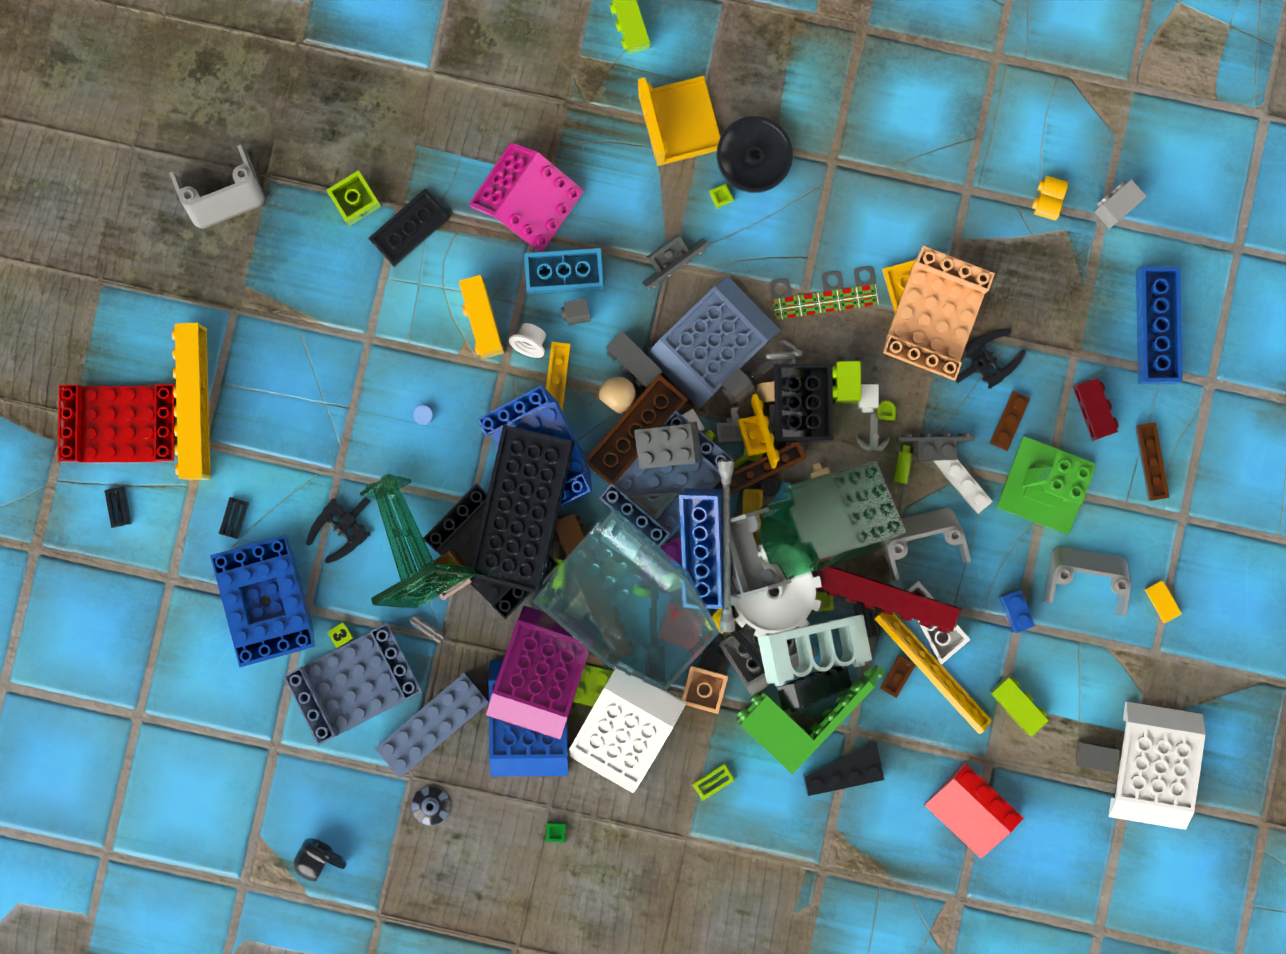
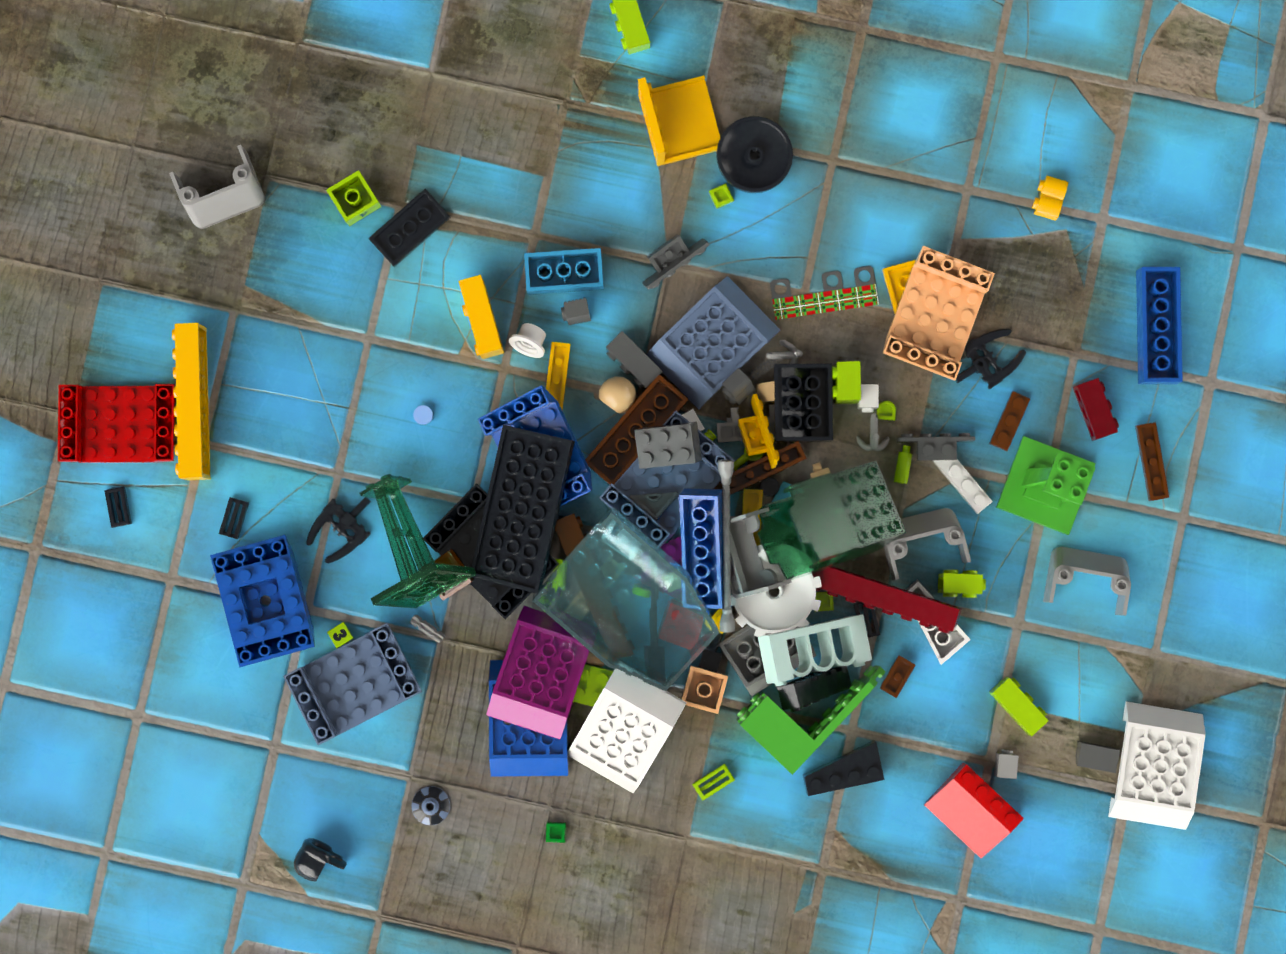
sand blue brick [375,672,489,778] -> none
dark pink bracket [468,142,584,252] -> none
black bar [730,627,764,670] -> none
yellow plate [875,611,992,734] -> none
blue brick [999,590,1035,633] -> none
light grey brick [1094,179,1147,229] -> none
yellow tile [1144,580,1182,623] -> none
none -> lime brick [938,570,986,598]
none -> light grey brick [994,749,1019,779]

